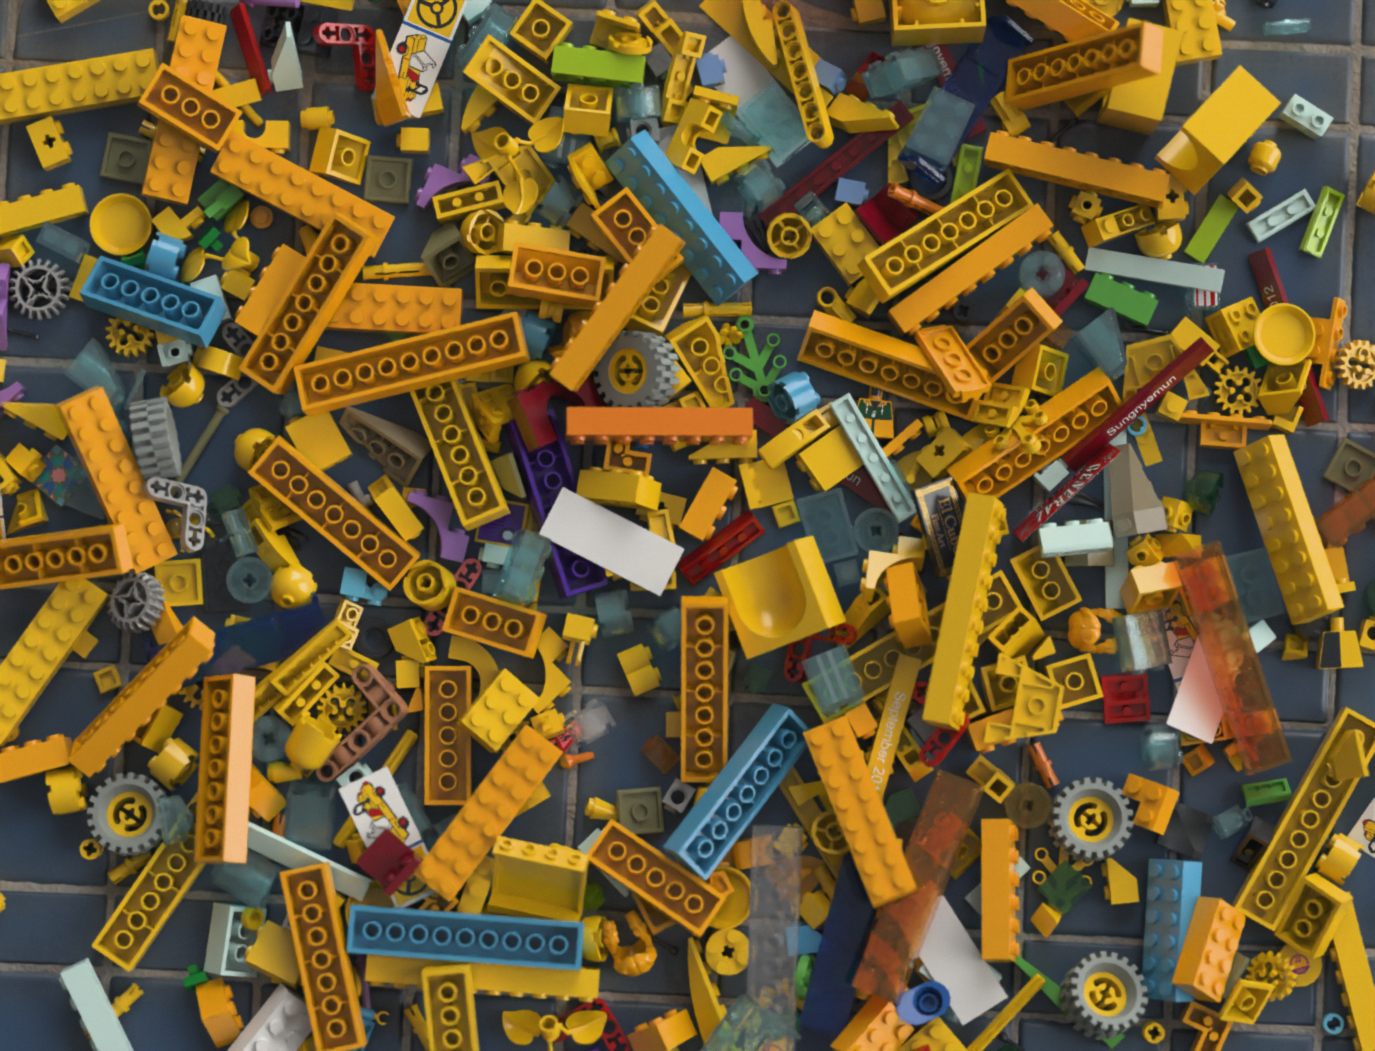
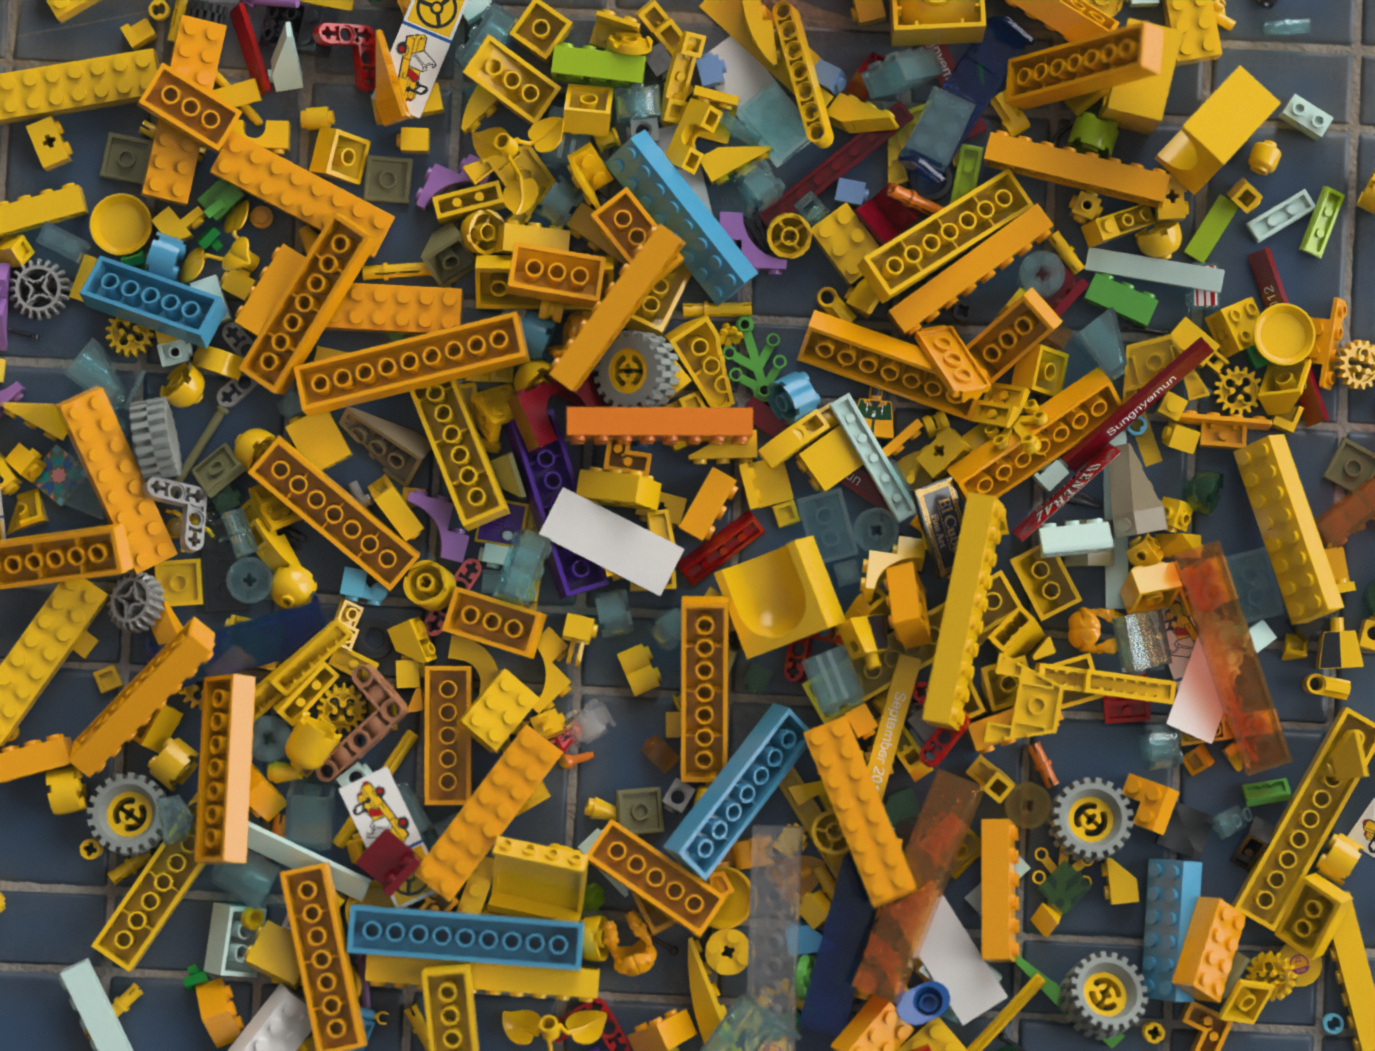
none -> yellow panel [120,18,158,51]
none -> olive tile [190,442,246,499]
none -> yellow torso [837,614,889,670]
none -> yellow slope [1035,663,1176,705]
none -> lime brick [1067,112,1119,160]
none -> yellow brick [1161,421,1201,454]
none -> yellow piece [1302,674,1351,700]

